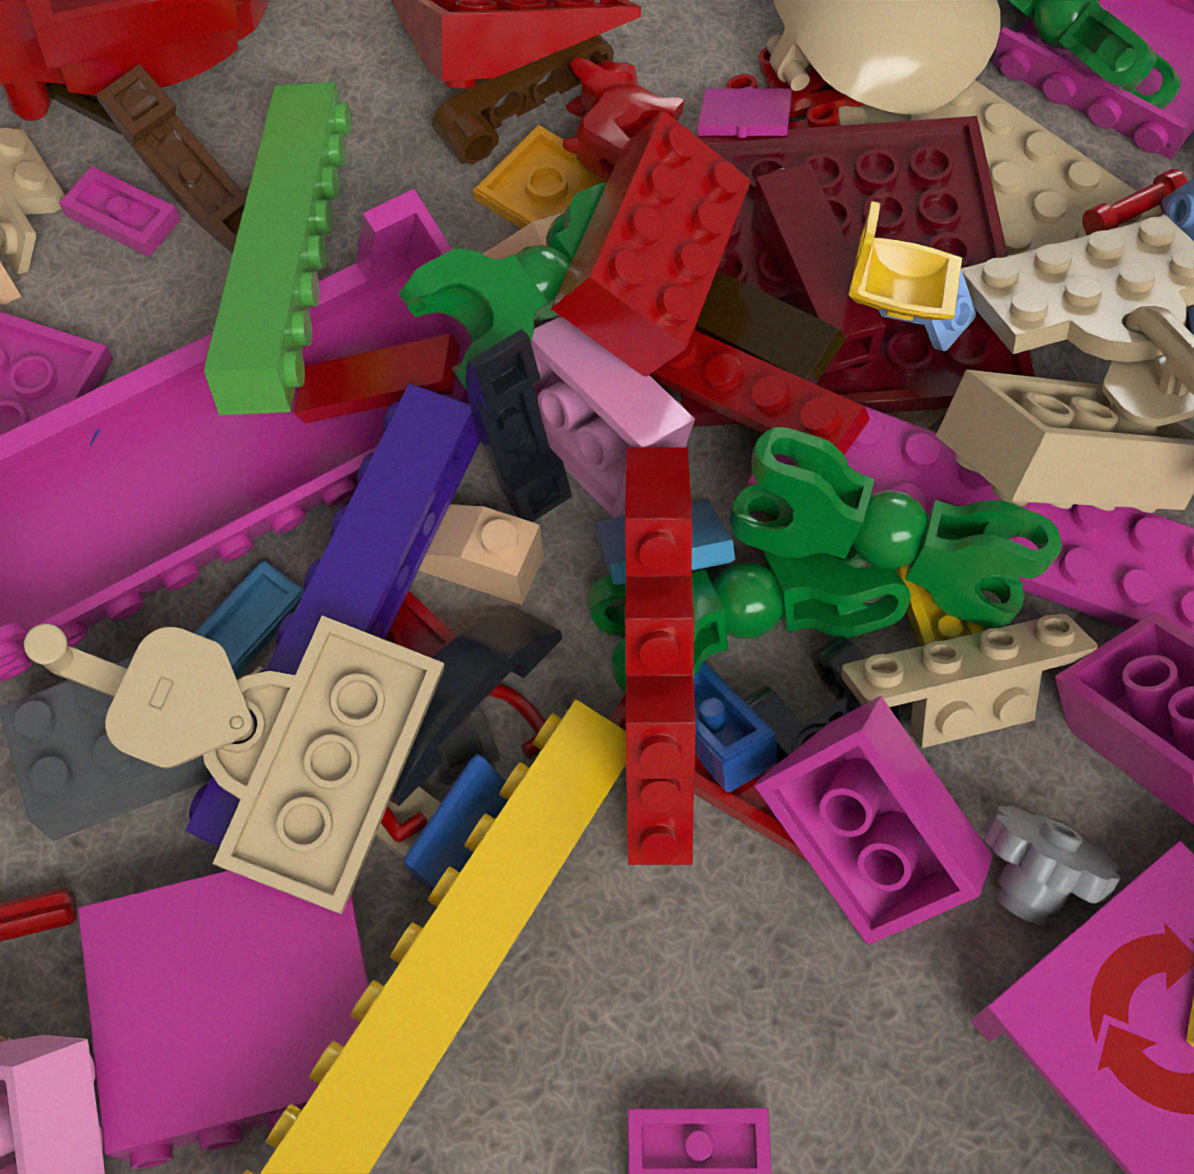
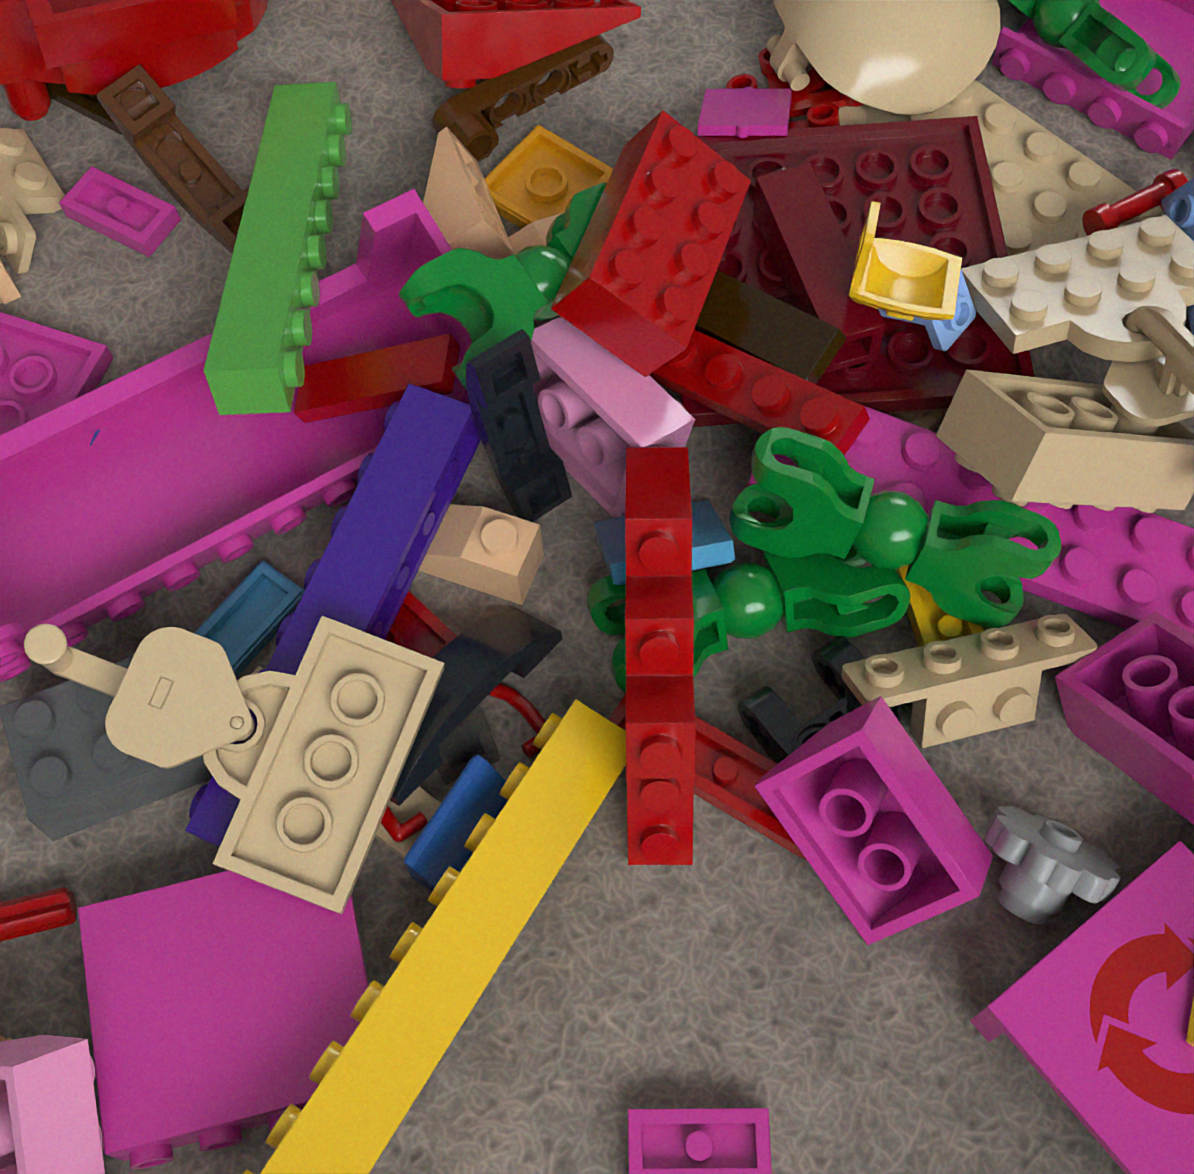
red animal [562,57,685,183] -> none
blue slope [693,662,777,792] -> none
none -> light nougat slope [423,127,514,260]

